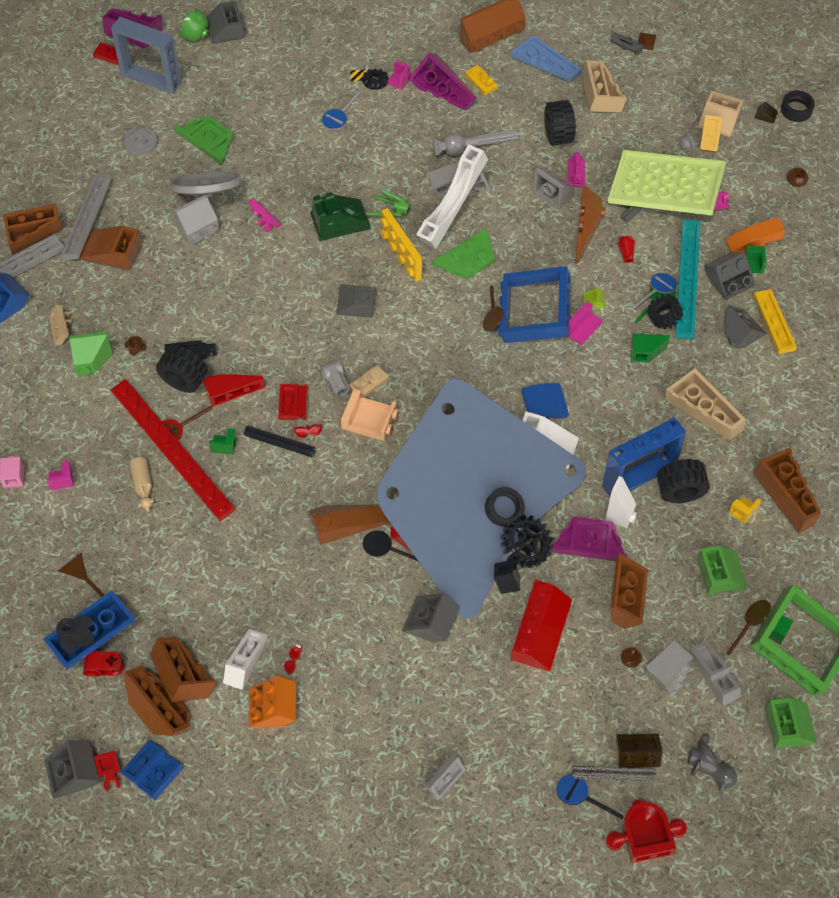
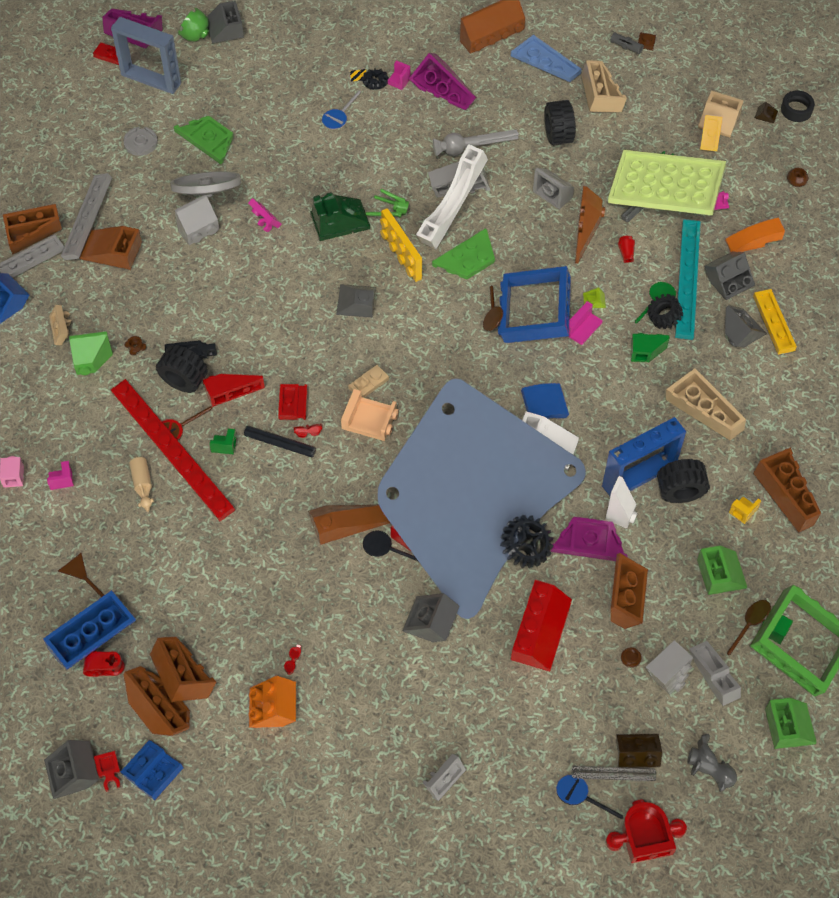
clear smoke plate [56,615,94,654] -> none
white slope [223,629,268,690] -> none
light grey piece [320,360,350,398] -> none
yellow plate [465,65,498,96] -> none
black tyre [485,487,524,527] -> none
black panel [494,560,521,594] -> none
dark pink hinge [567,152,585,187] -> none
blue piece [632,273,677,308] -> none
light grey piece [679,132,695,151] -> none
green panel [745,246,766,274] -> none

